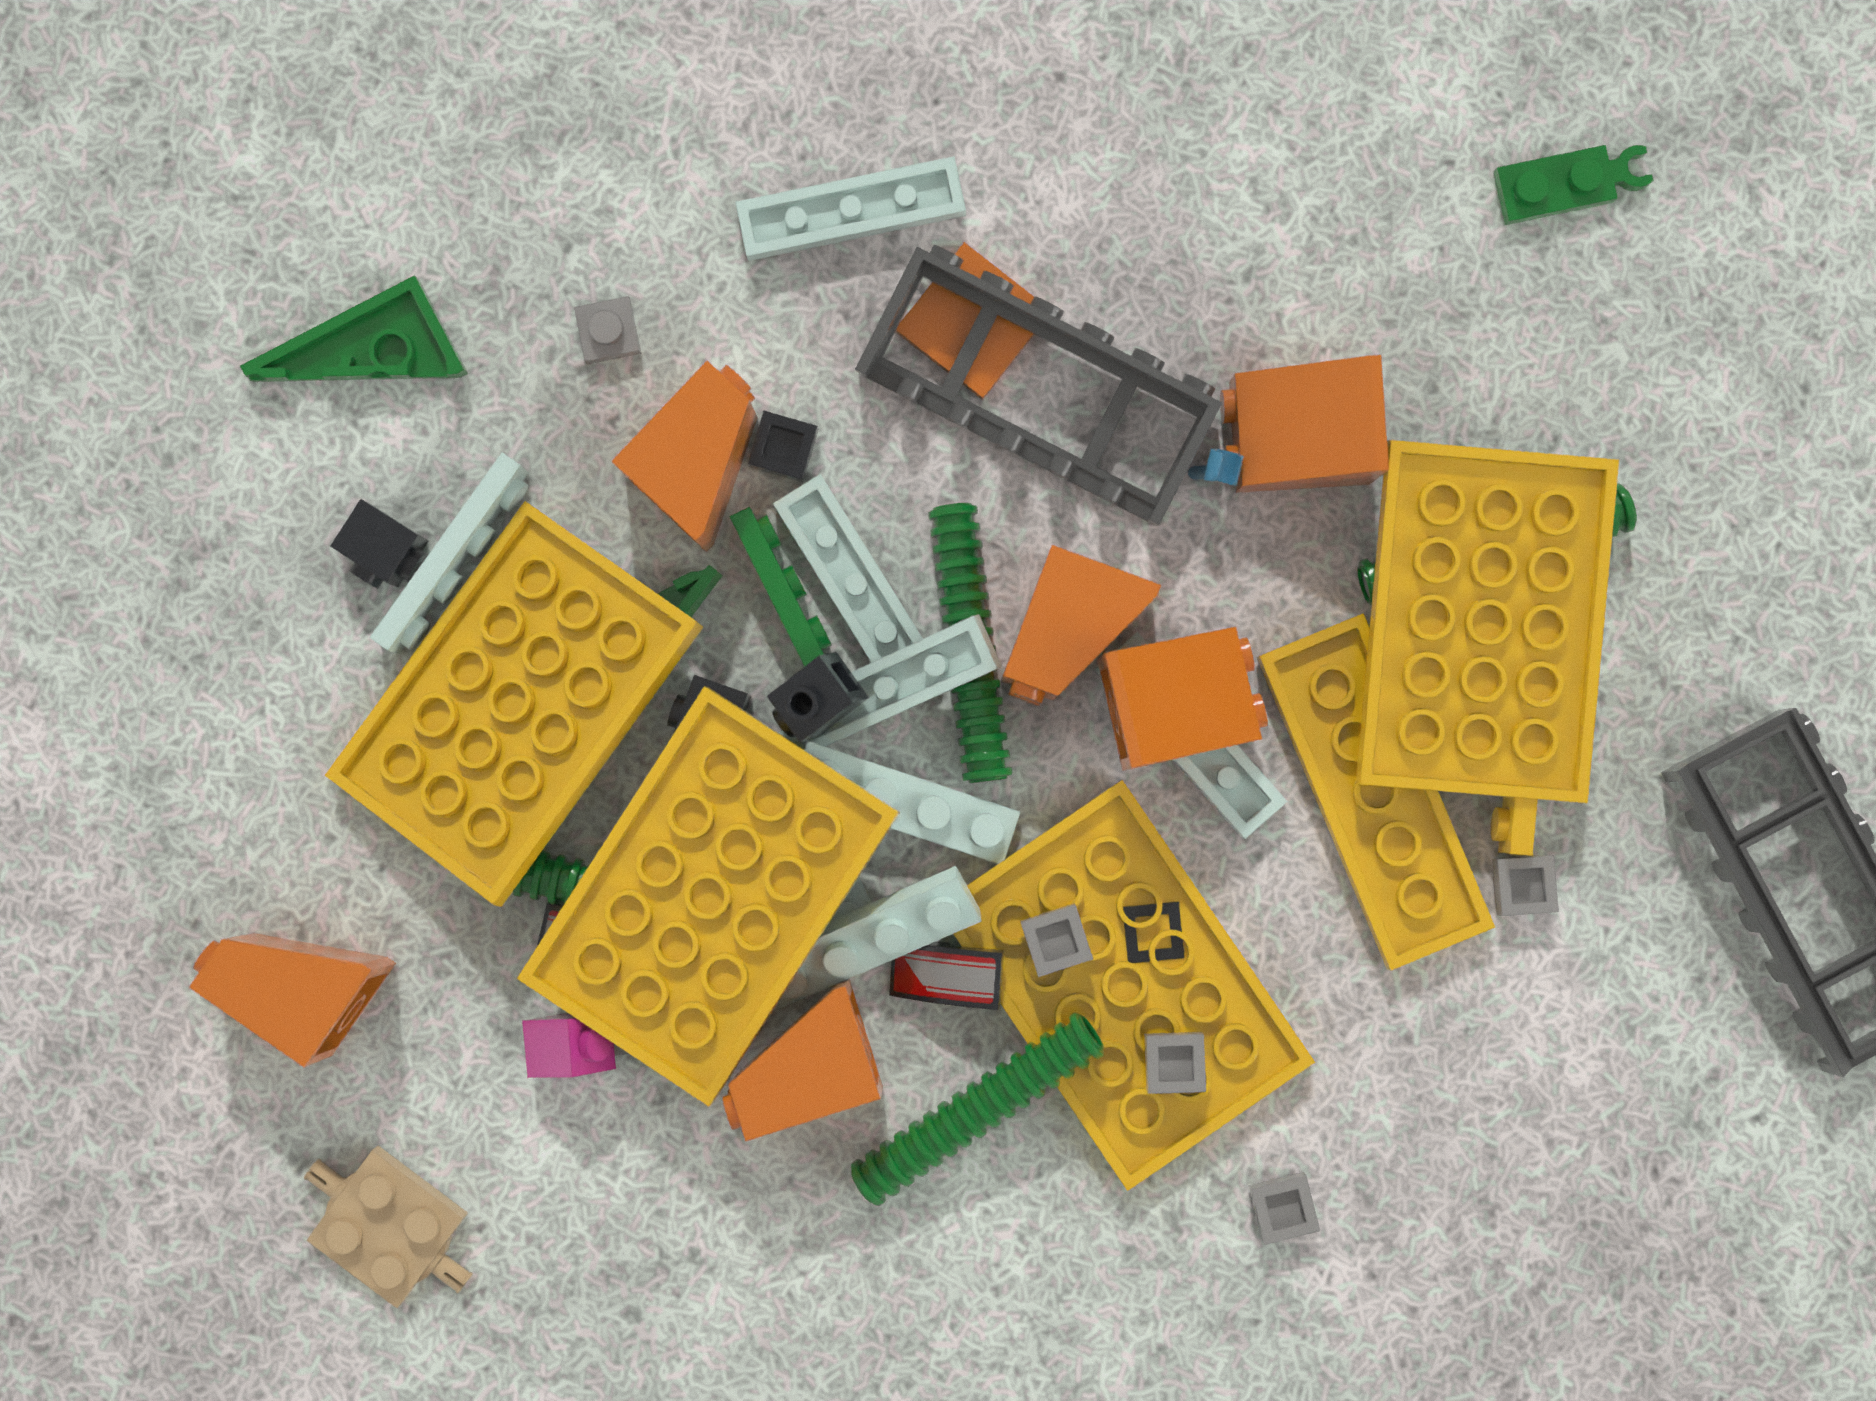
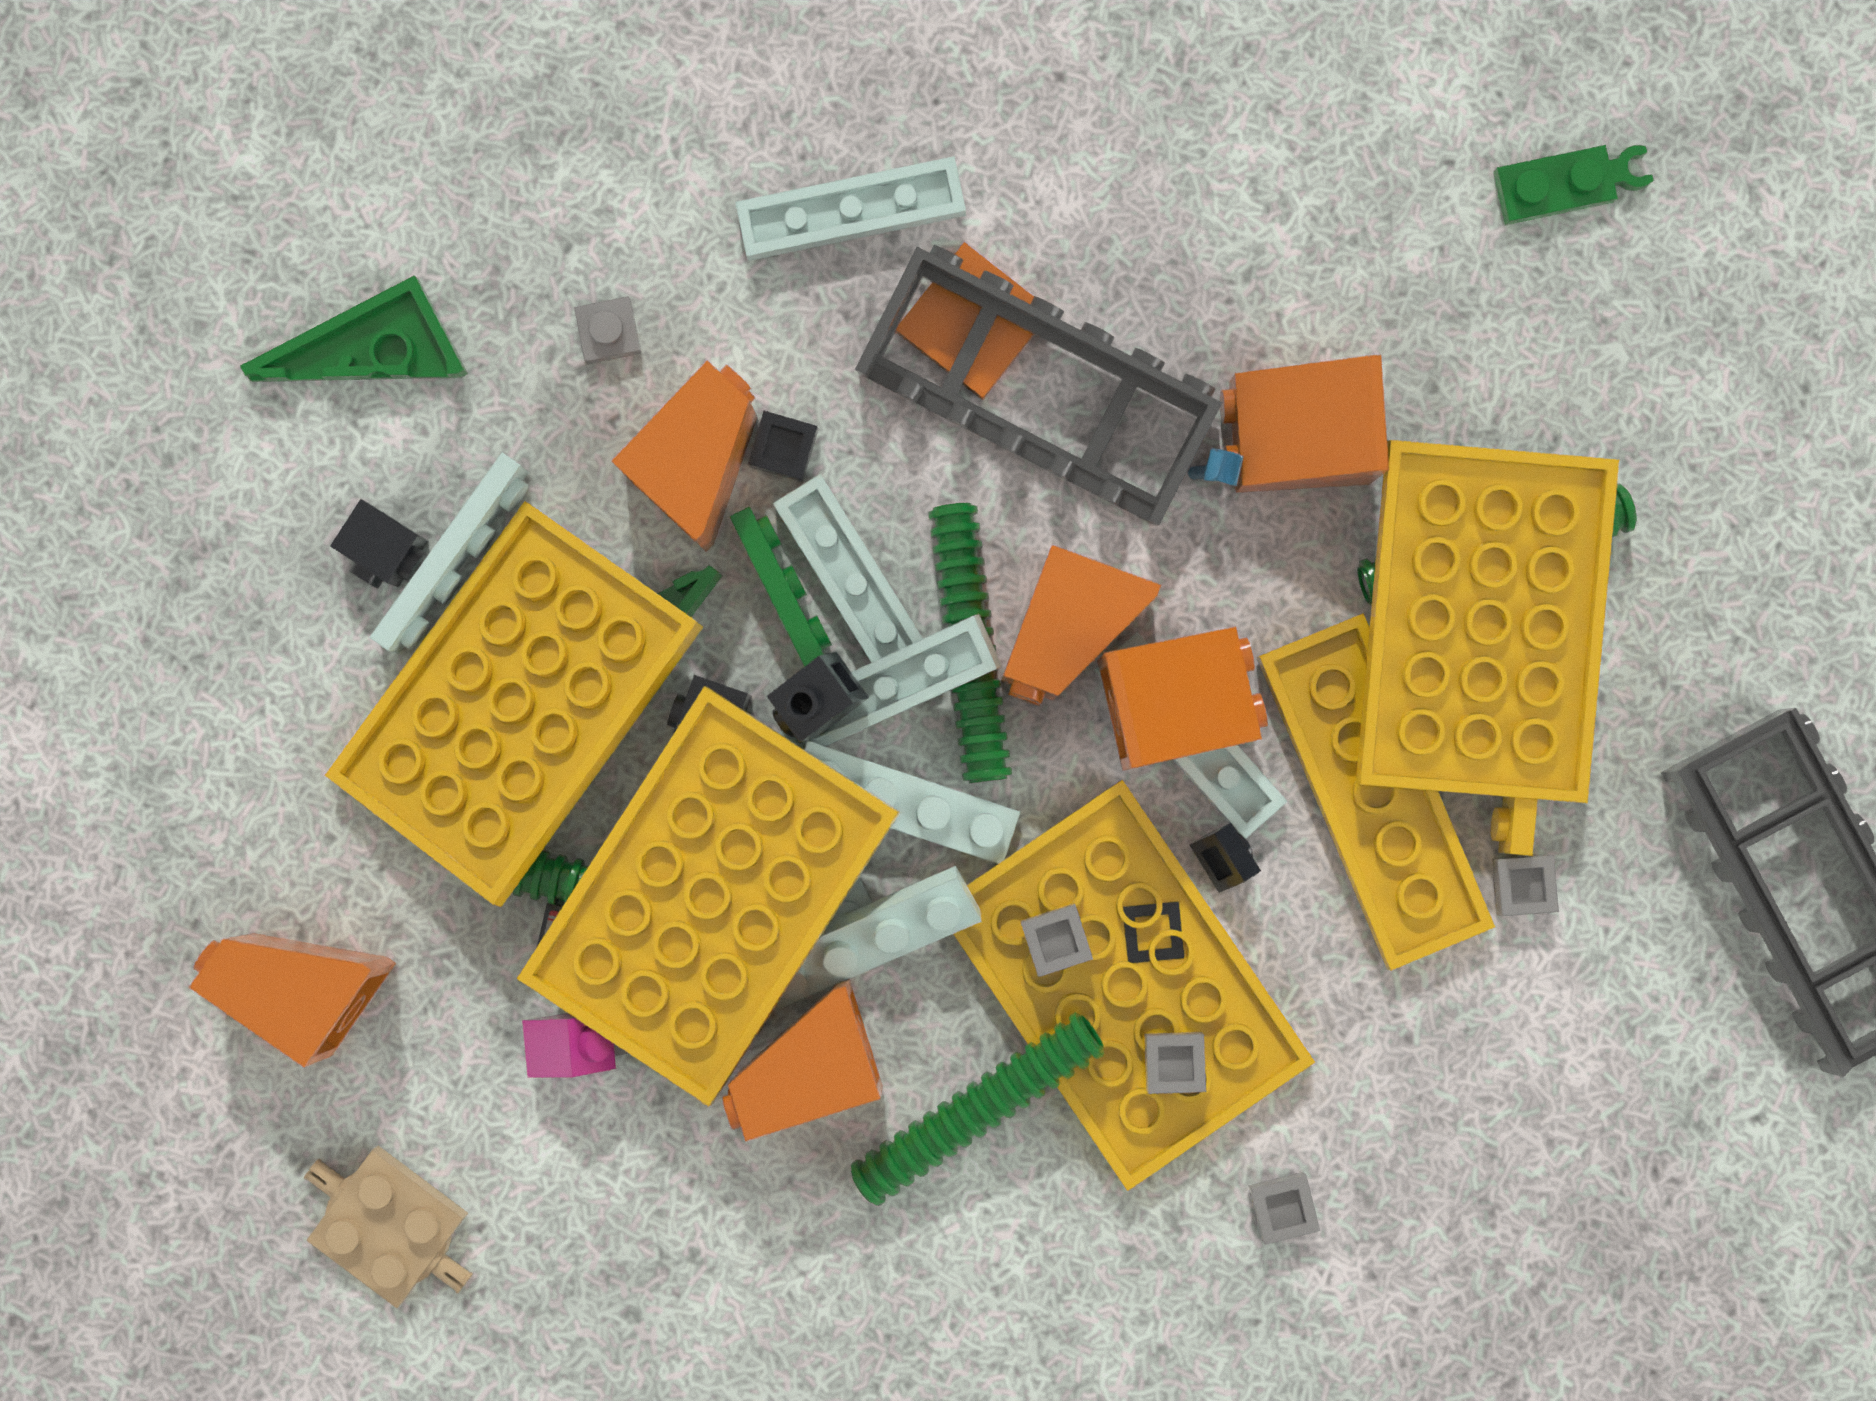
slope [889,942,1004,1010] -> none
none -> black plate [1189,823,1261,893]

